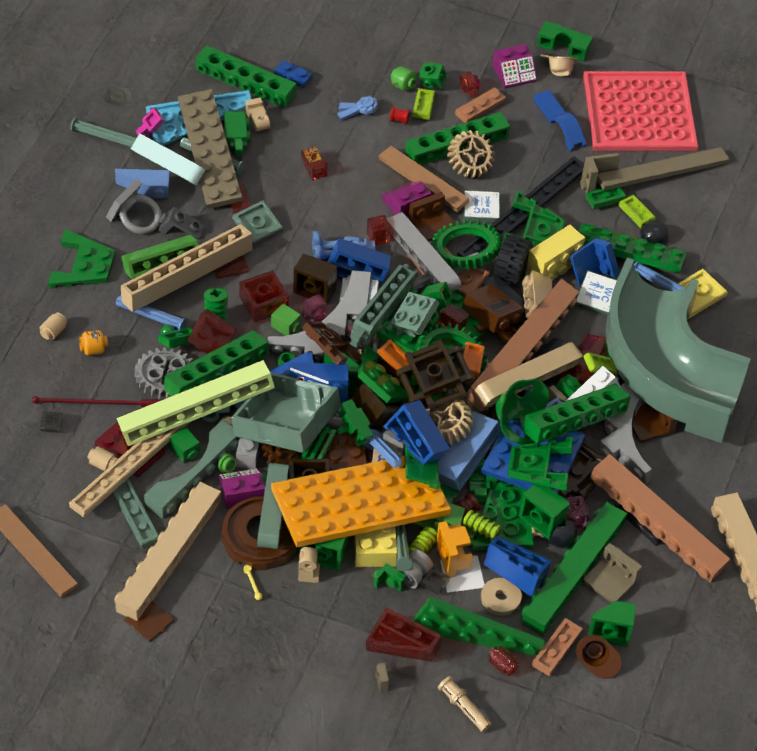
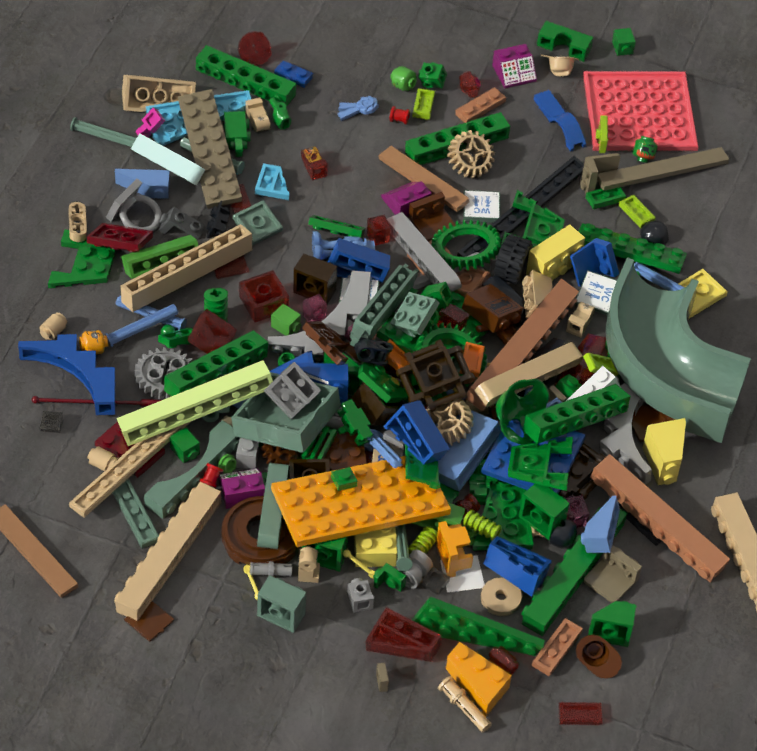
none -> blue arch [18,334,116,415]
none -> tan beam [69,202,87,242]
none -> dark red plate [87,223,153,252]
none -> medium blue axle [105,304,178,347]
none -> tan wedge [122,75,196,112]
none -> red bush [200,463,224,488]
none -> black hinge [206,201,230,238]
none -> clear red plate [238,31,272,66]
none -> light grey pin [250,561,292,577]
none -> medium azure wing [255,163,289,200]
none -> sand green brick [257,575,306,633]
none -> light grey brick [263,362,321,419]
none -> green piece [269,98,291,130]
none -> green plate [308,215,366,238]
none -> green plate [331,467,358,491]
none -> light yellow hinge [343,550,375,579]
none -> light grey brick [347,578,374,613]
none -> black piece [354,338,393,366]
none -> light orange wedge [446,642,512,717]
none -> clear red tile [558,702,603,725]
none -> tan leg [566,302,595,338]
none -> medium blue slope [581,496,620,553]
none -> lime plate [596,115,608,153]
none -> green brick [612,28,636,56]
none -> green head [633,136,658,163]
none -> light yellow slope [643,418,686,485]

